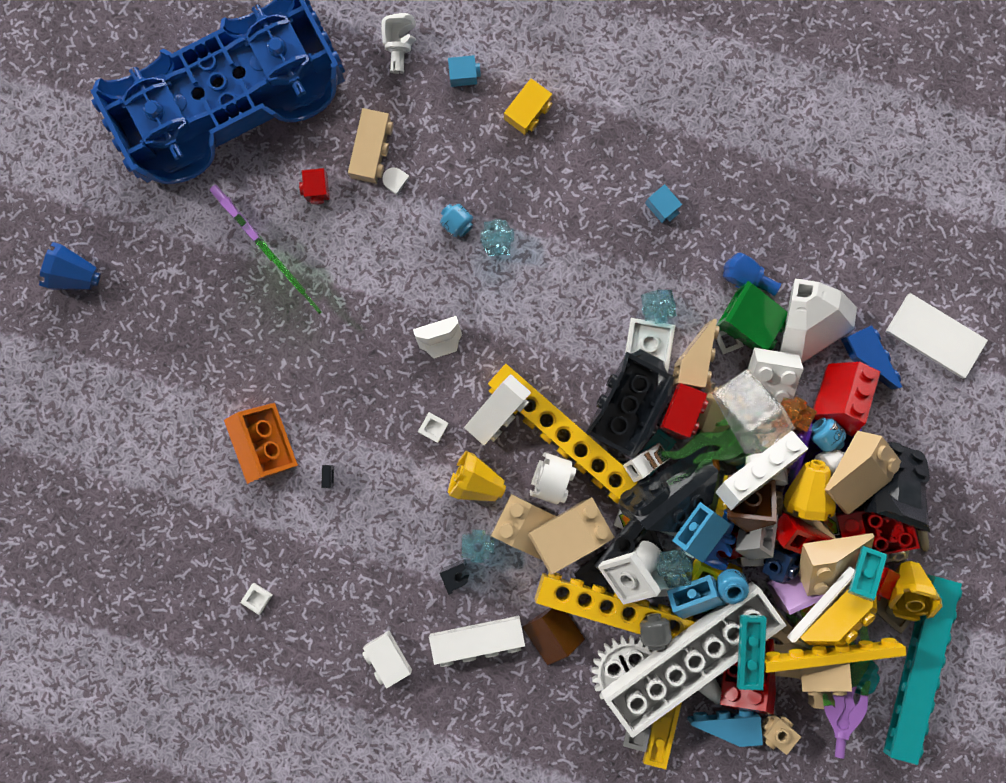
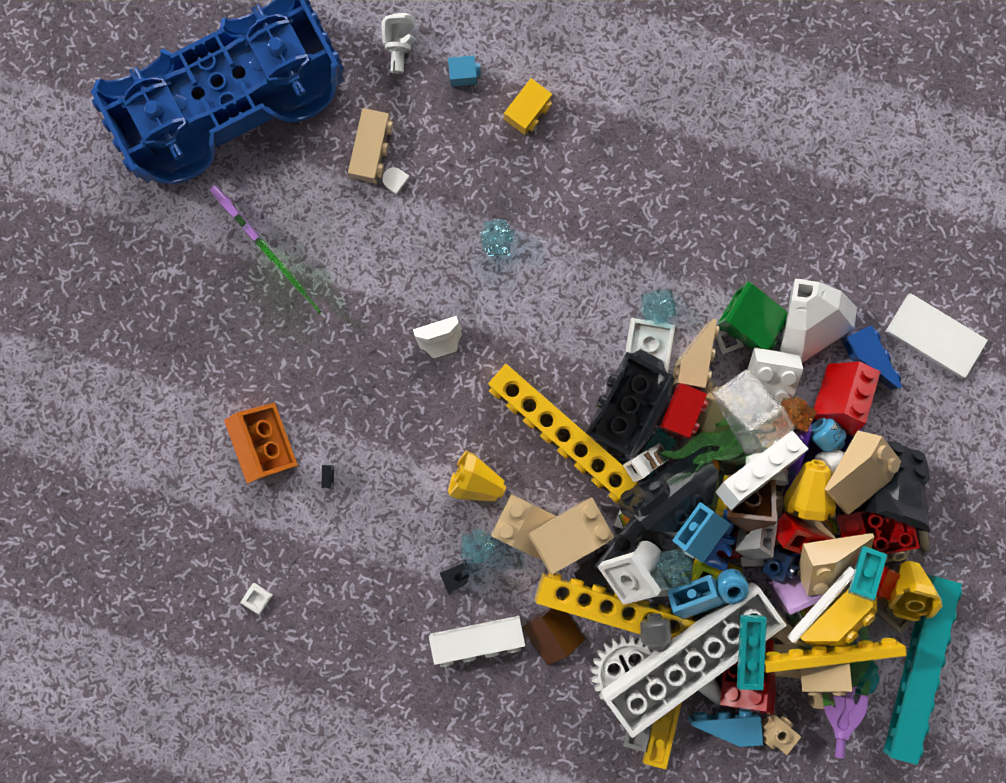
blue cone [39,242,101,290] -> none
red brick [299,168,330,205] -> none
white brick [363,631,412,689] -> none
white plate [418,412,449,443] -> none
dark azure head [440,204,473,237] -> none
white brick [464,374,531,445] -> none
white brick [530,452,576,505] -> none
dark azure brick [645,184,682,223] -> none
blue piece [723,253,781,296] -> none

